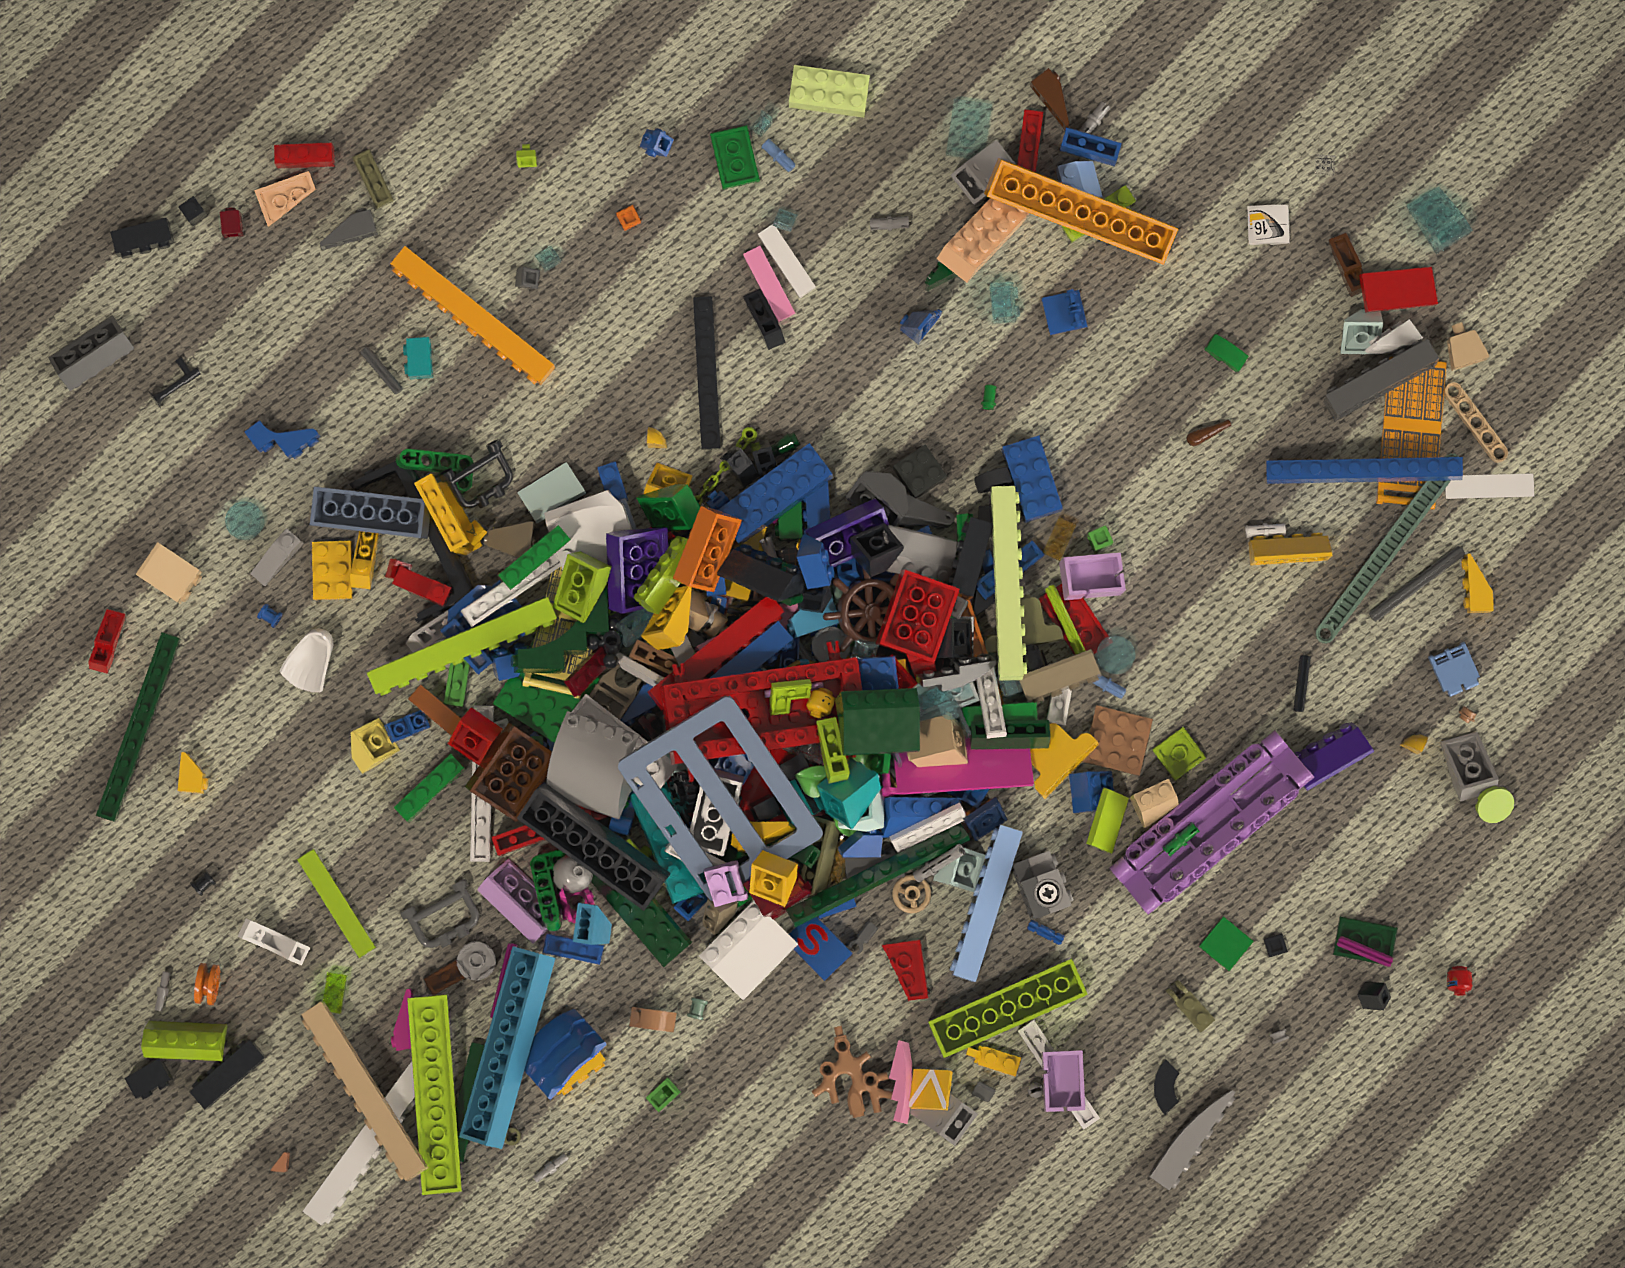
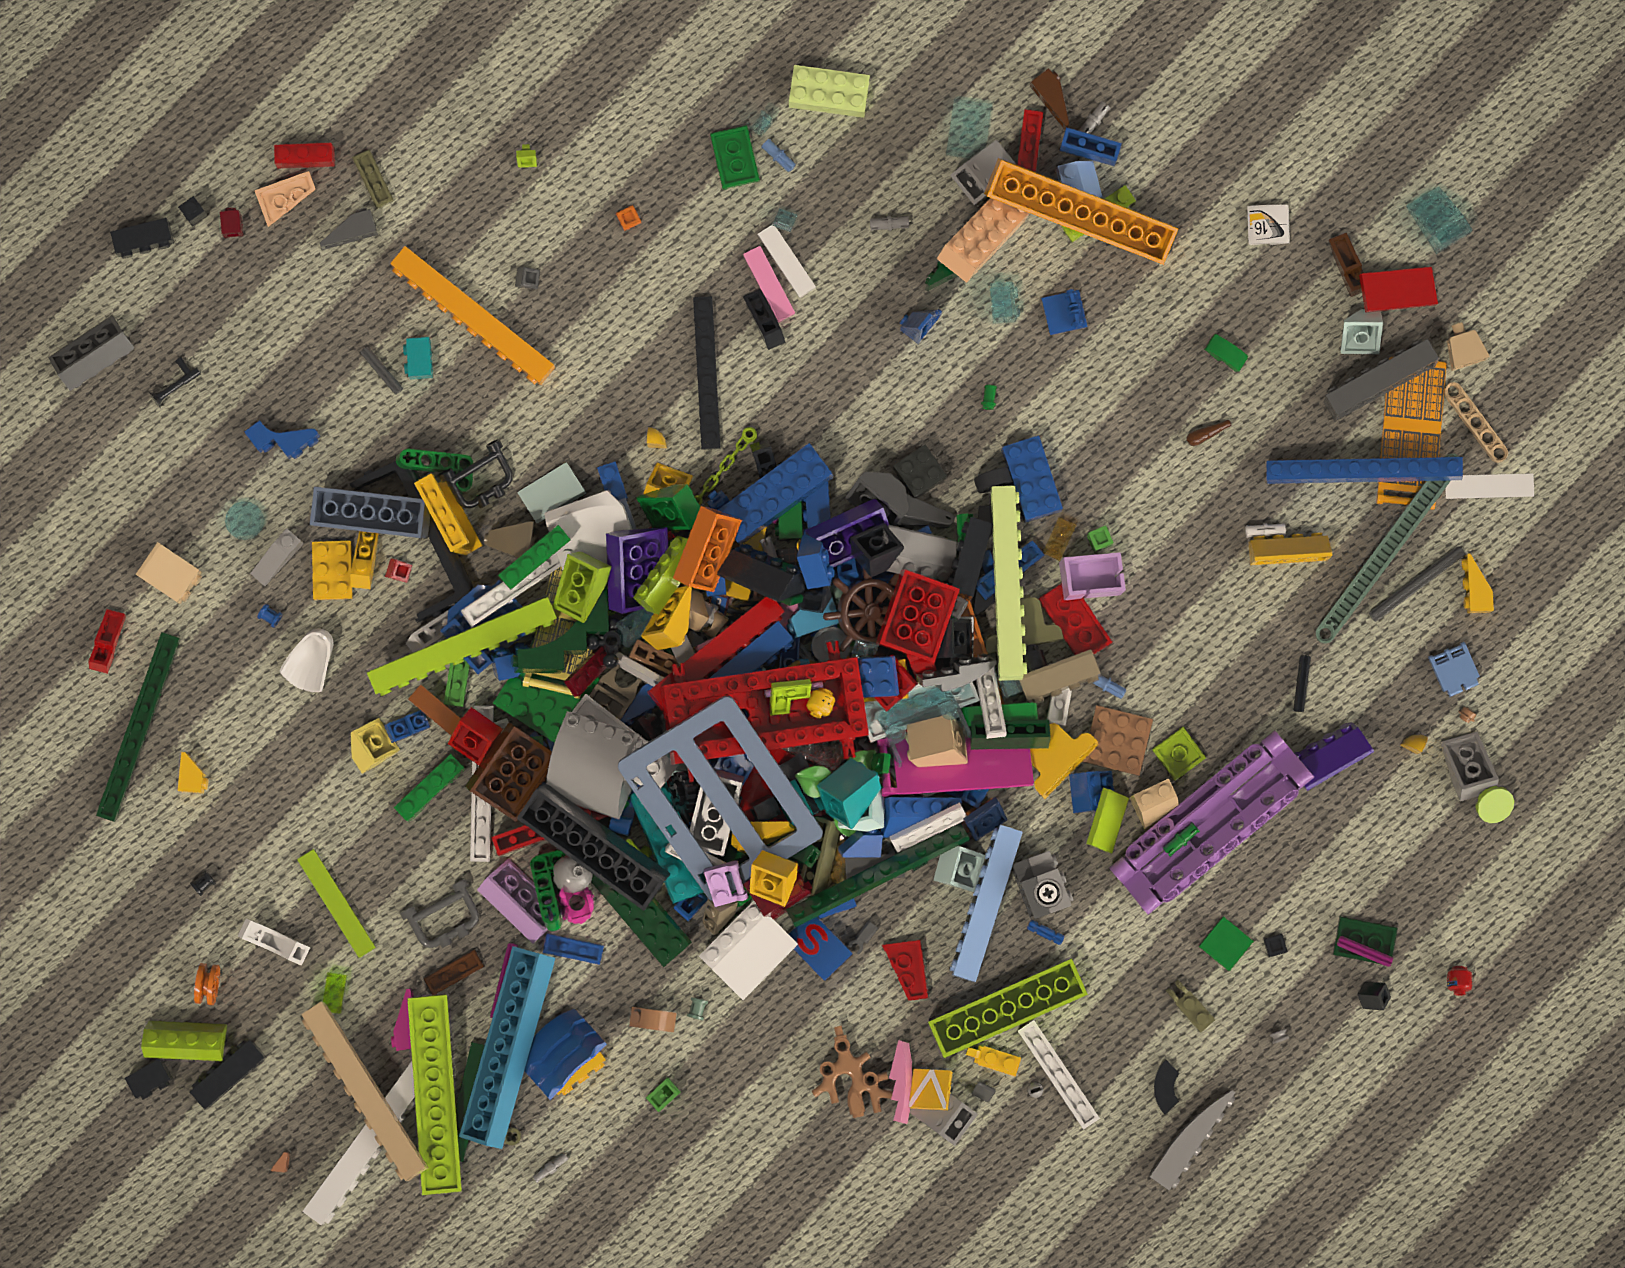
light grey bar [155,971,170,1011] -> none
red slope [392,566,453,607] -> none
light grey tile [457,942,496,980] -> none
yellow tile [464,519,487,546] -> none
clear light blue slope [535,246,561,272] -> none
dark azure slope [573,903,612,945] -> none
blue brick [639,128,674,157] -> none
black slope [720,446,758,487] -> none
dark green cone [771,432,801,456] -> none
lime slope [816,717,850,783] -> none
dark green slope [835,688,920,756] -> none
tan piece [892,874,931,913] -> none
light grey pin [913,844,966,882] -> none
lavender piece [1042,1050,1085,1112] -> none
lime axle [1045,585,1086,655] -> none
clear light blue tile [1096,635,1135,674] -> none
clear tile [1314,154,1335,176] -> none
white slope [1365,319,1423,354] -> none

